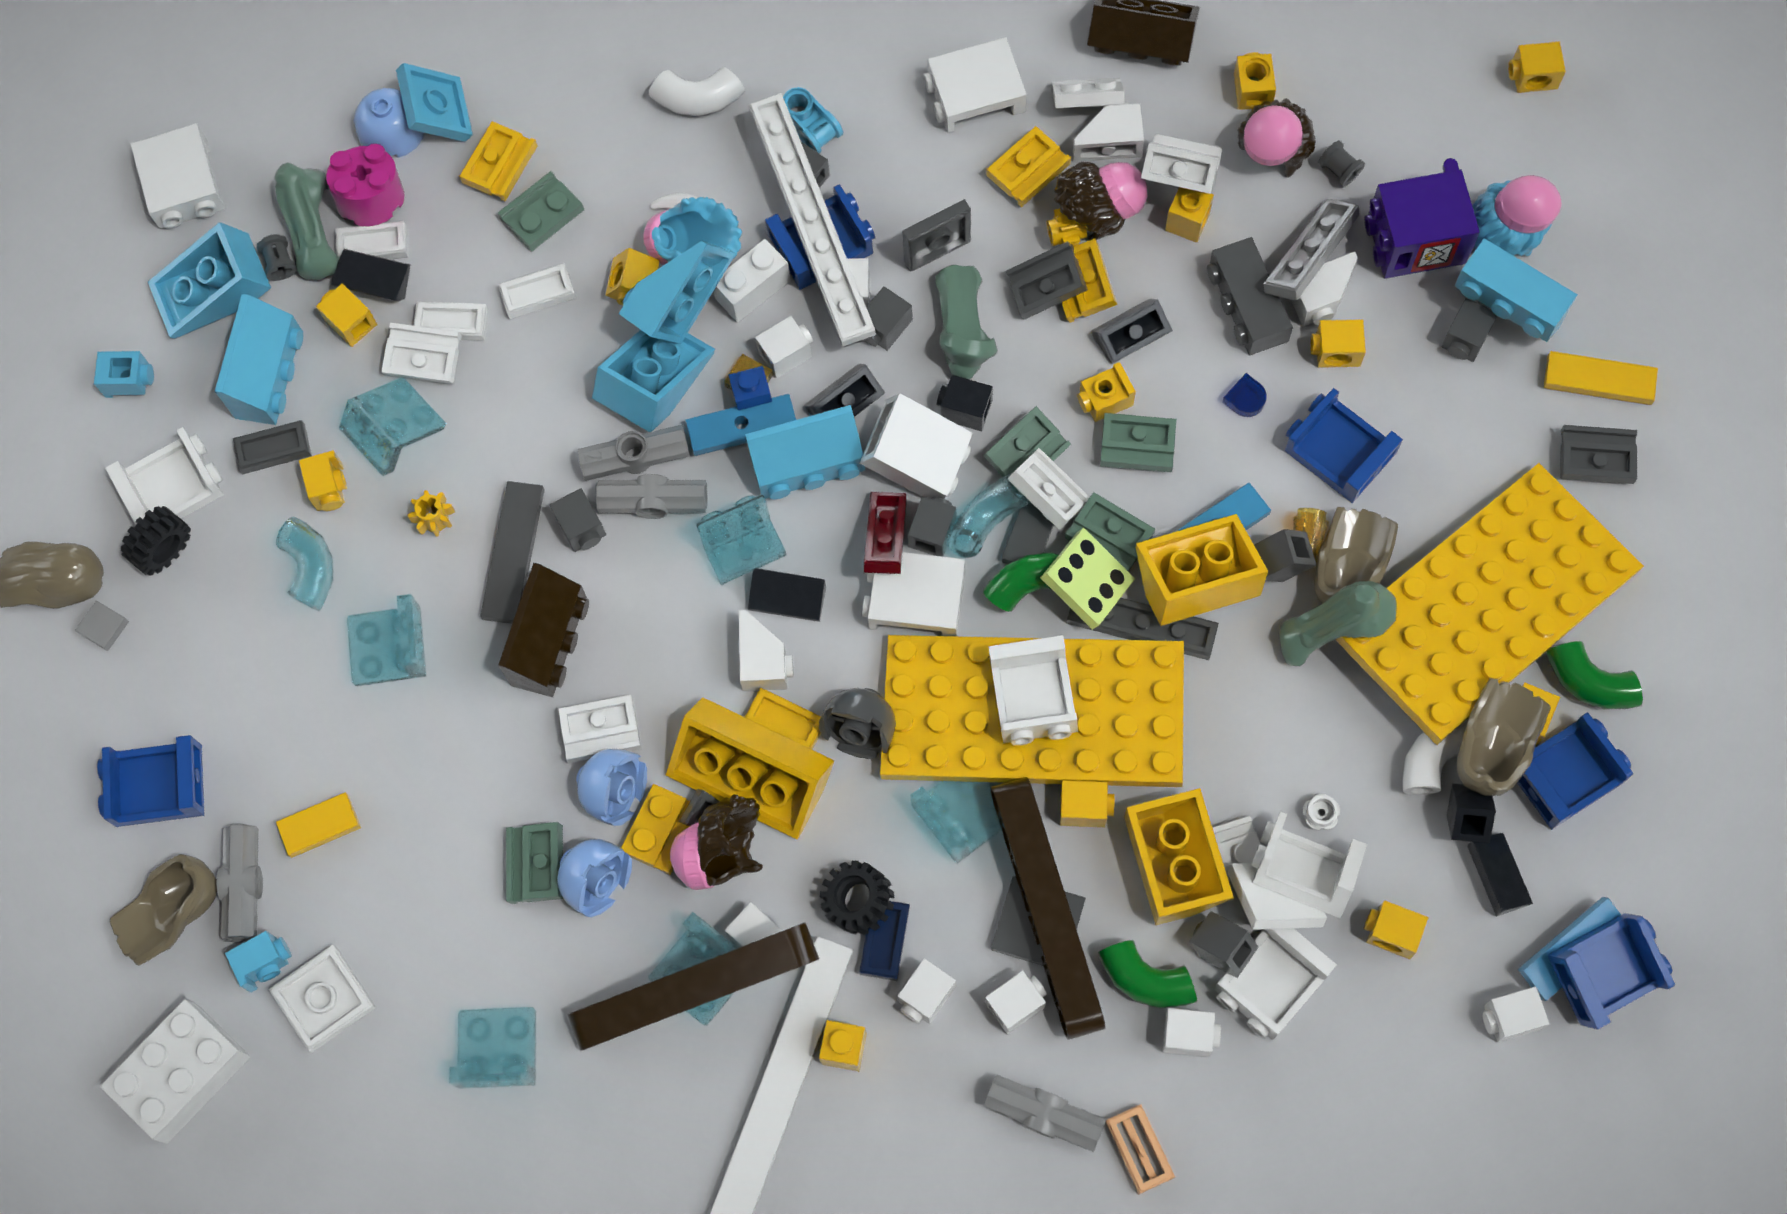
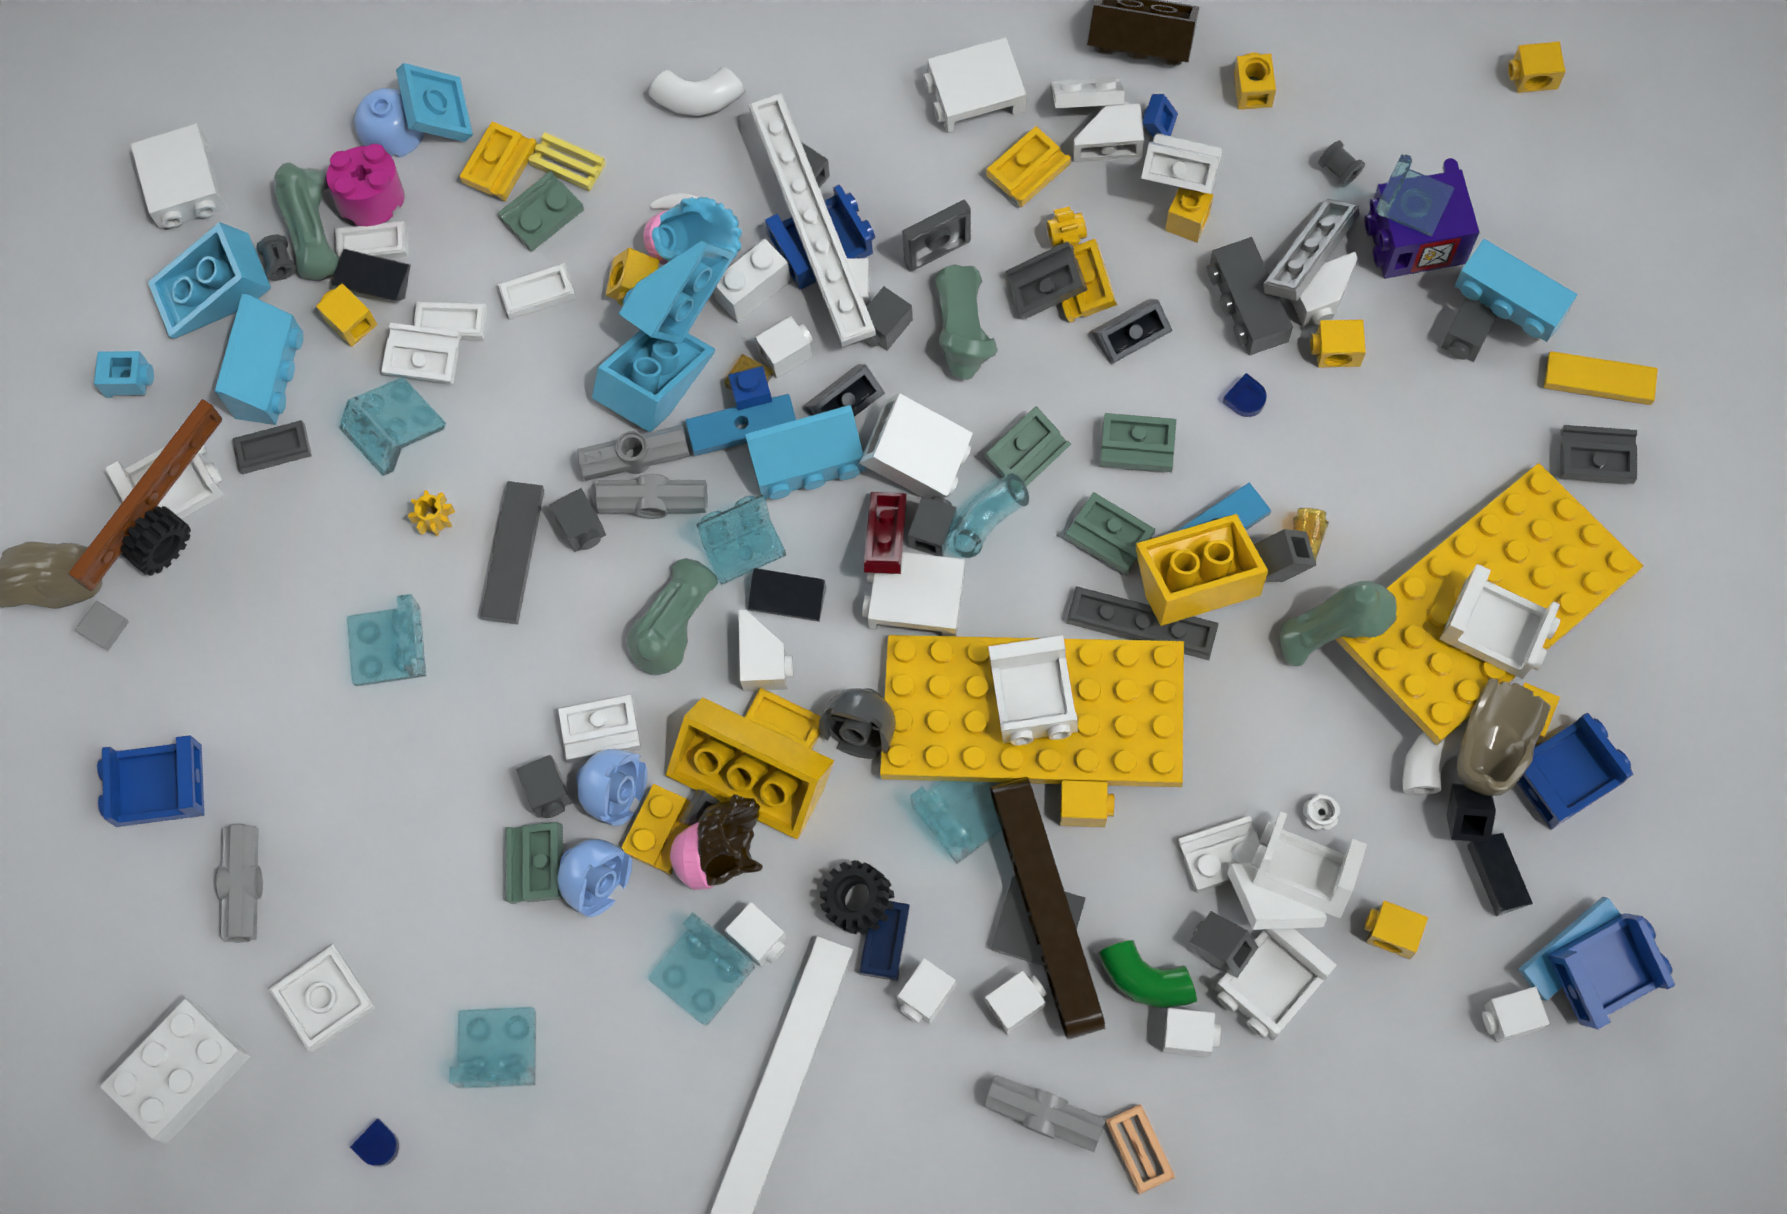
dark tan hair [110,854,217,966] -> none
medium azure brick [225,931,292,992] -> none
clear light blue cylinder [276,516,334,611] -> none
yellow tile [276,792,361,858] -> none
yellow brick [299,450,347,511] -> none
dark brown slope [498,562,589,697] -> none
dark brown beam [567,922,819,1051] -> none
medium azure piece [783,87,843,153] -> none
yellow brick [819,1020,867,1072] -> none
black brick [936,375,993,432] -> none
green cylinder [983,552,1059,612] -> none
dark grey tile [1002,497,1054,564] -> none
white plate [1008,448,1090,530] -> none
yellowish green tile [1040,528,1135,630] -> none
dark brown hair [1054,162,1147,240] -> none
yellow brick [1077,362,1136,422] -> none
yellow slope [1124,788,1234,926] -> none
bright pink hair [1237,98,1316,177] -> none
blue panel [1285,388,1403,504] -> none
dark tan hair [1314,507,1398,603] -> none
hair [1472,175,1561,256] -> none
green cylinder [1547,641,1643,710] -> none
none -> dark orange tile [68,399,223,591]
none -> clear blue tile [350,1118,399,1167]
none -> dark grey brick [516,755,572,818]
none -> light yellow tile [528,132,606,191]
none -> sand green hair [627,558,718,675]
none -> blue plate [1142,94,1178,138]
none -> clear light blue piece [1376,154,1455,236]
none -> white panel [1439,564,1560,679]

